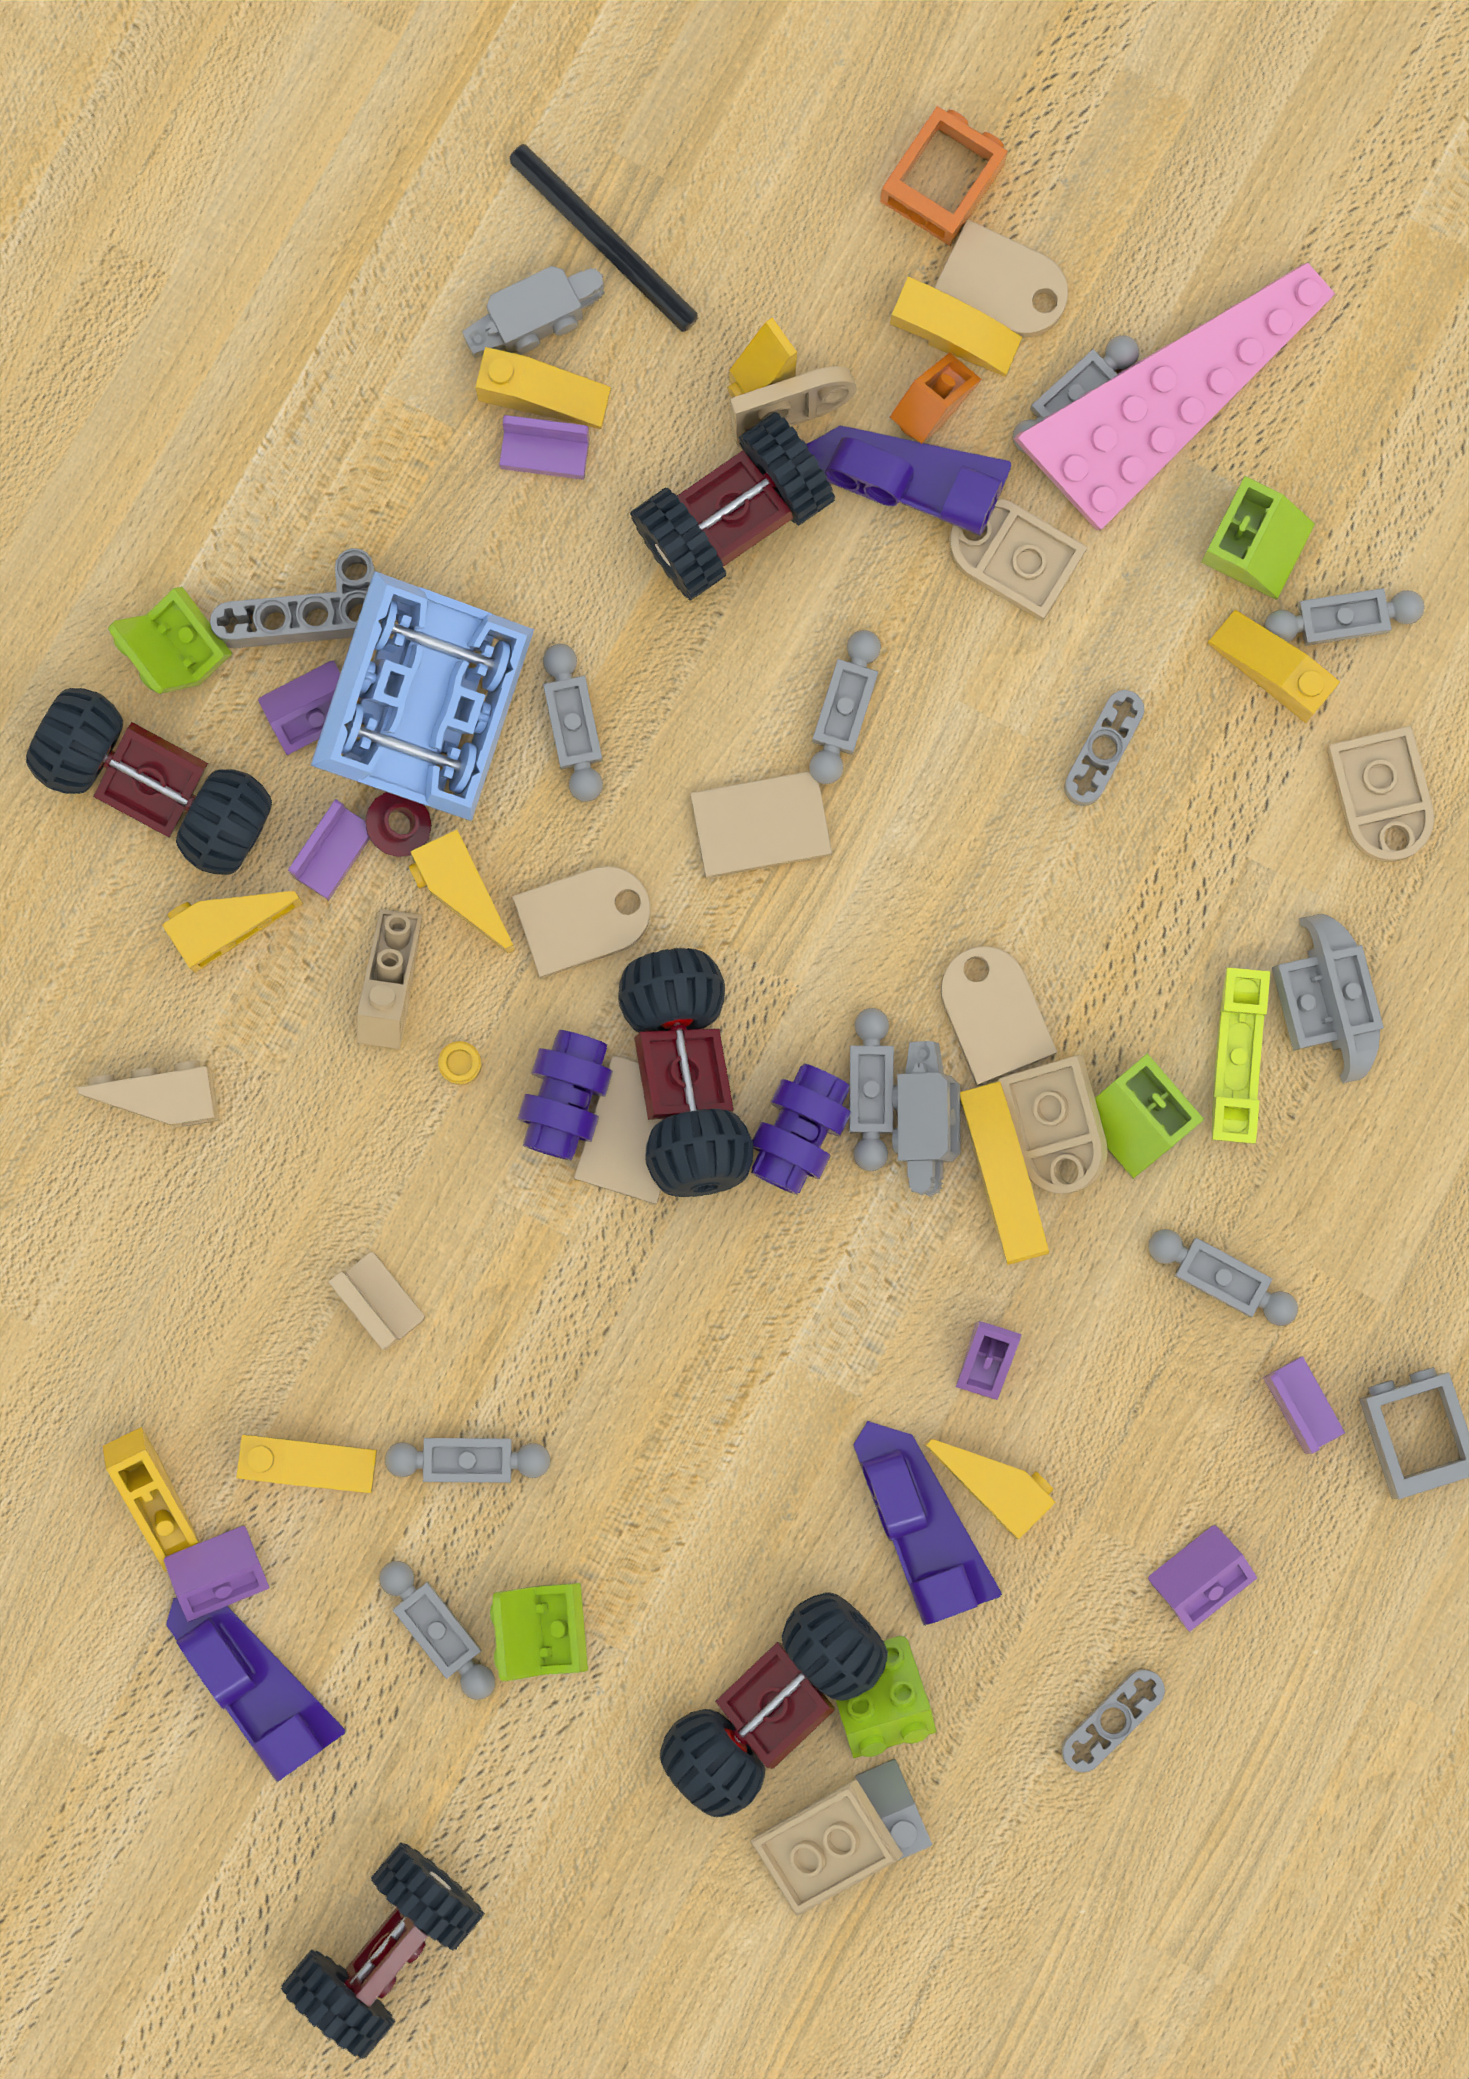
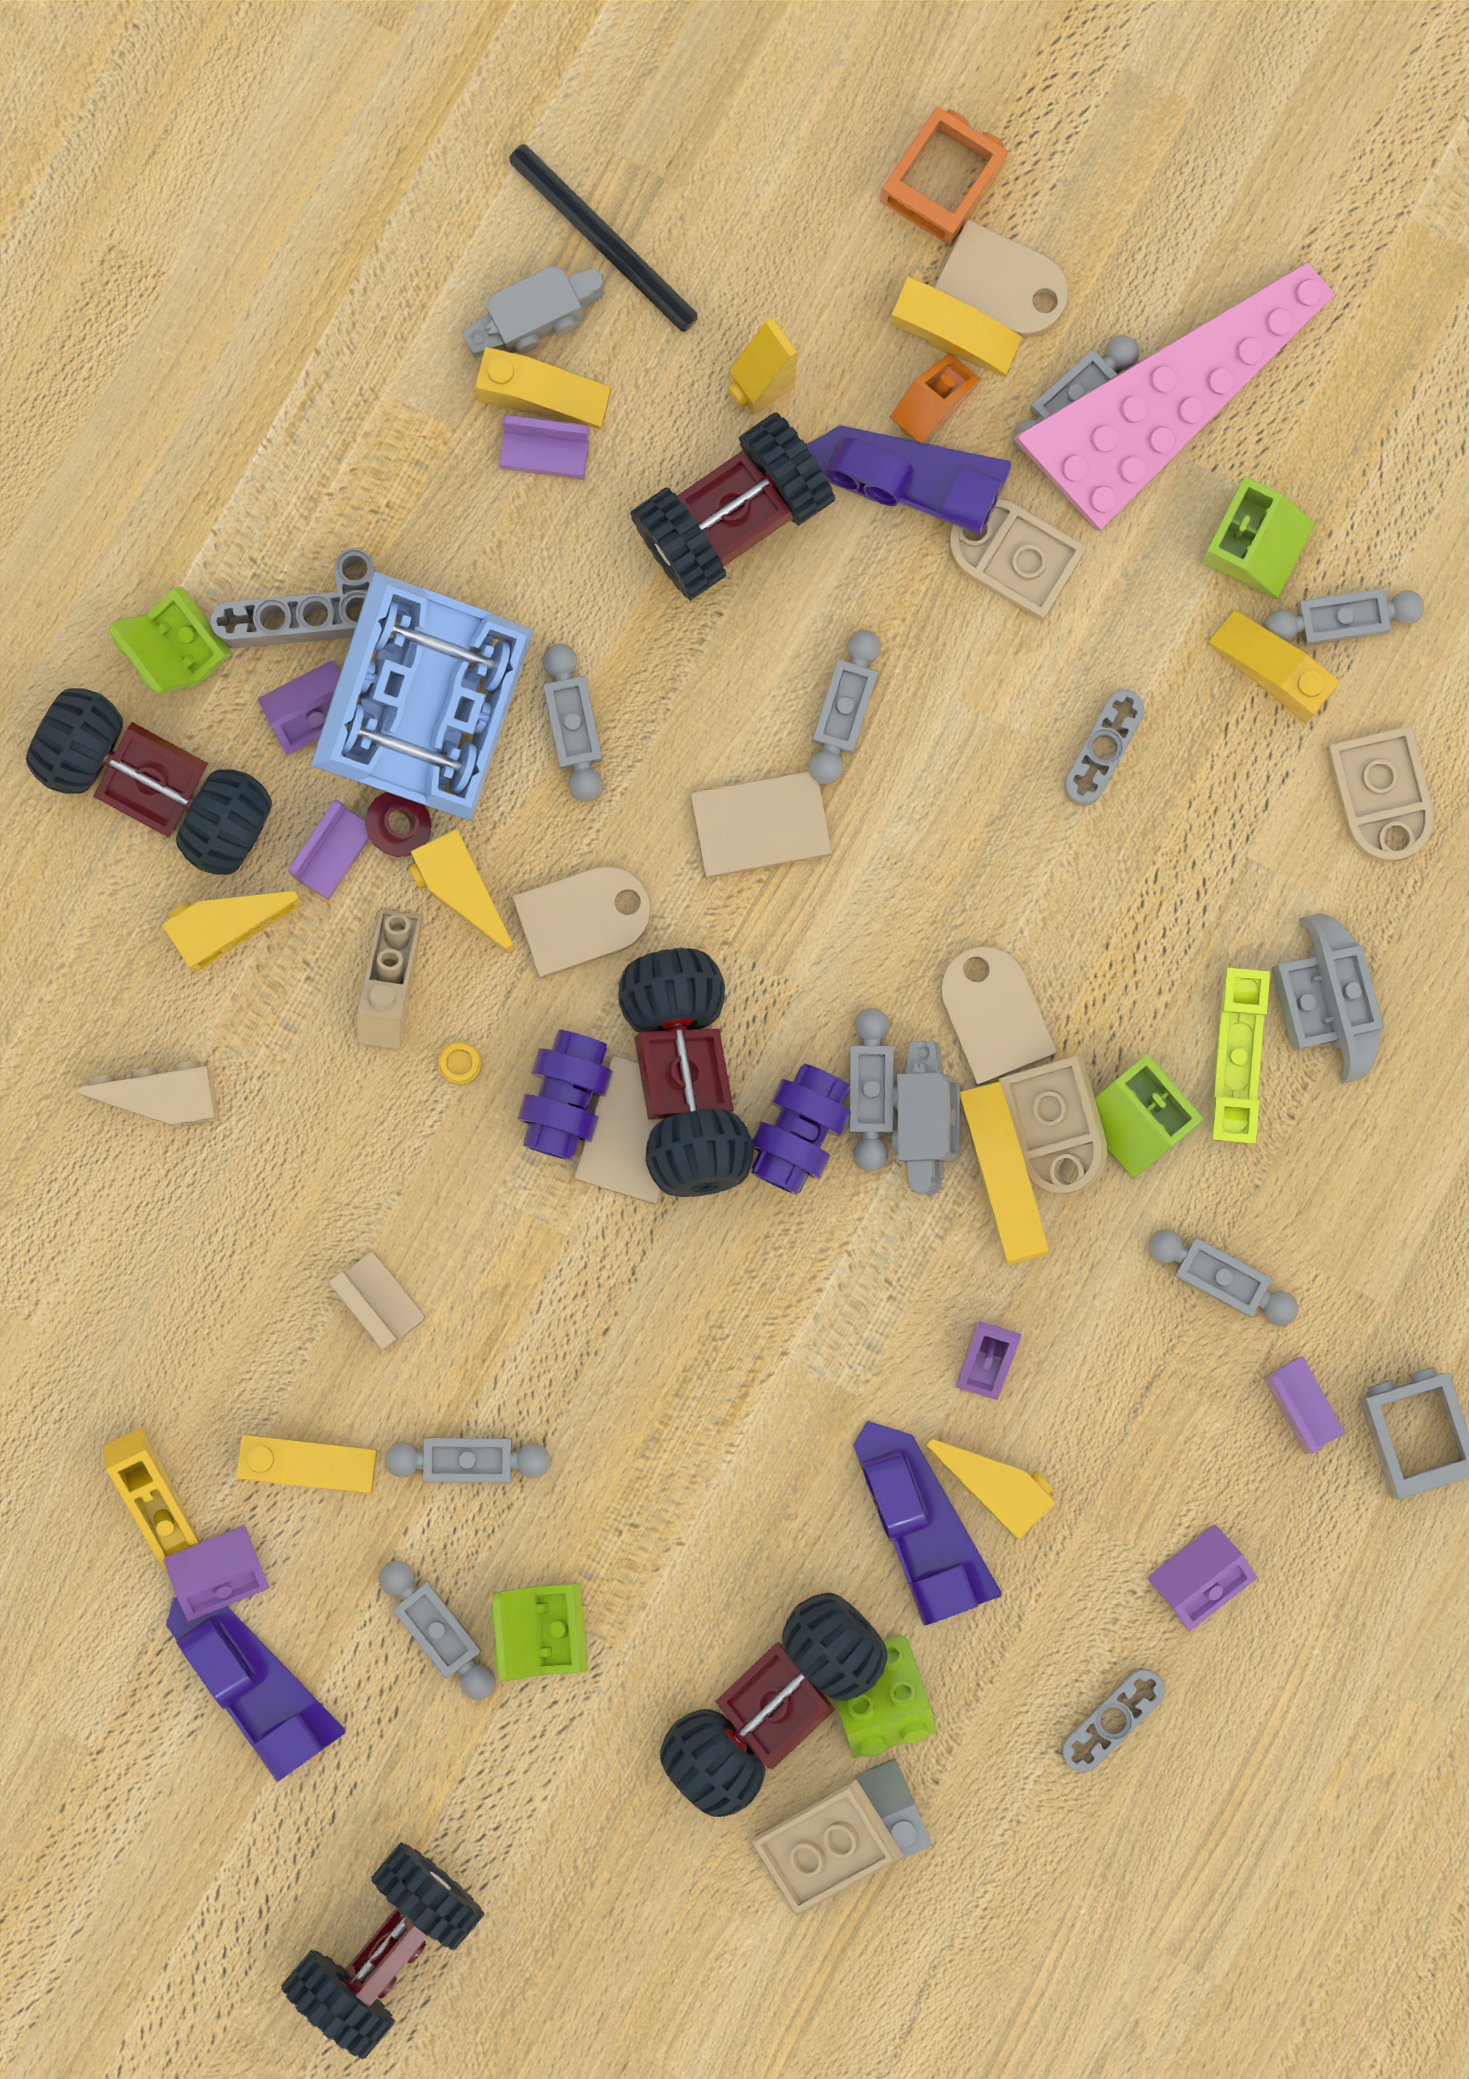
tan tile [730,366,857,444] -> none

